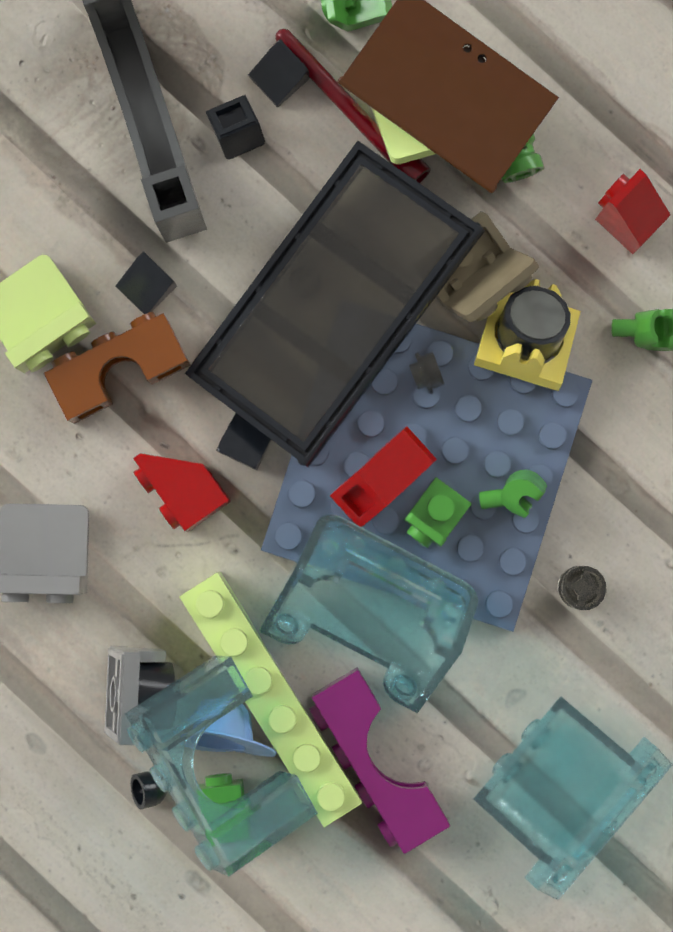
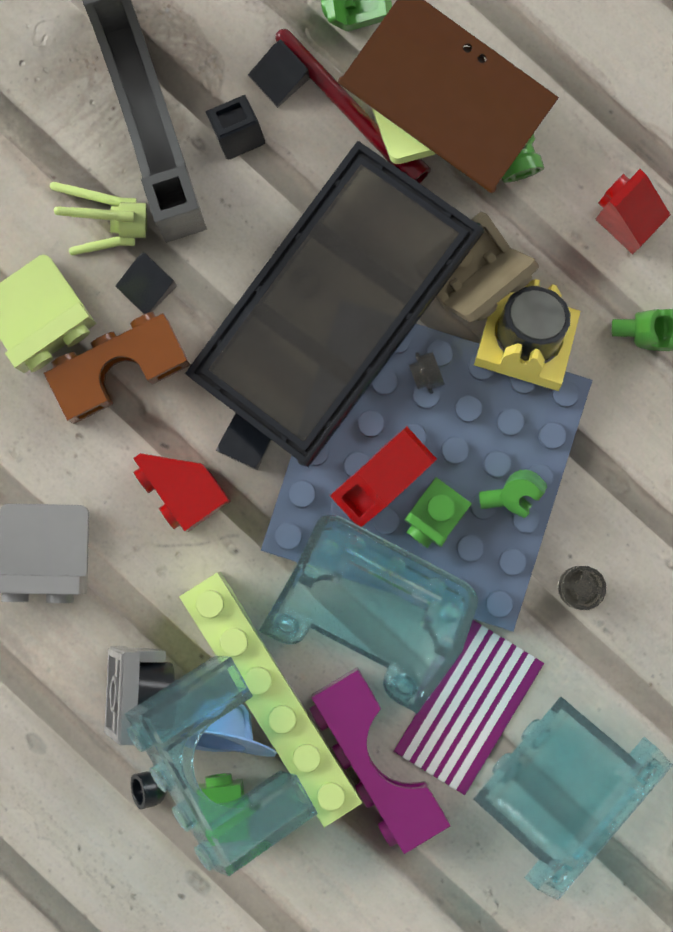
none -> yellowish green plant [50,182,147,255]
none -> sticker [393,620,544,795]

